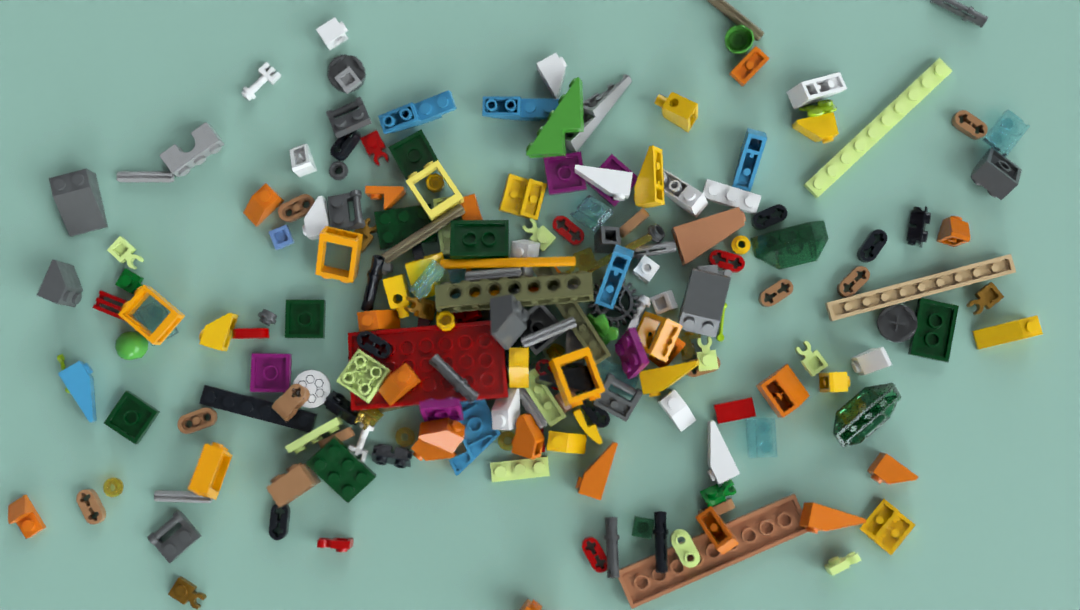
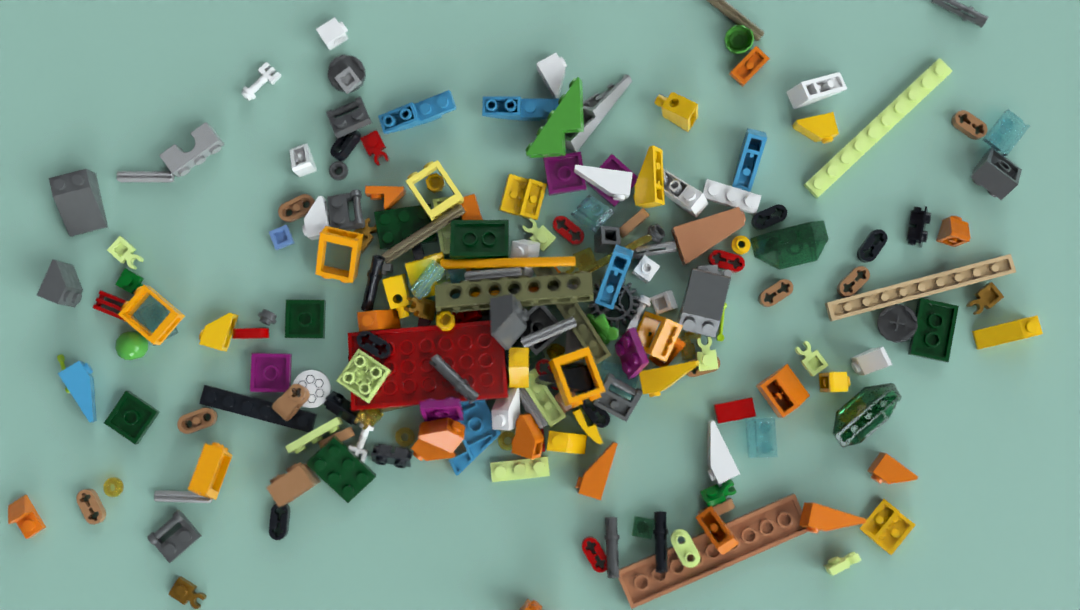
orange slope [243,183,284,227] -> none
red plate [317,538,354,552] -> none
orange slope [378,363,421,406] -> none
dark green plate [388,129,439,180] -> none
white slope [657,390,696,432] -> none
lime plate [799,100,837,117] -> none

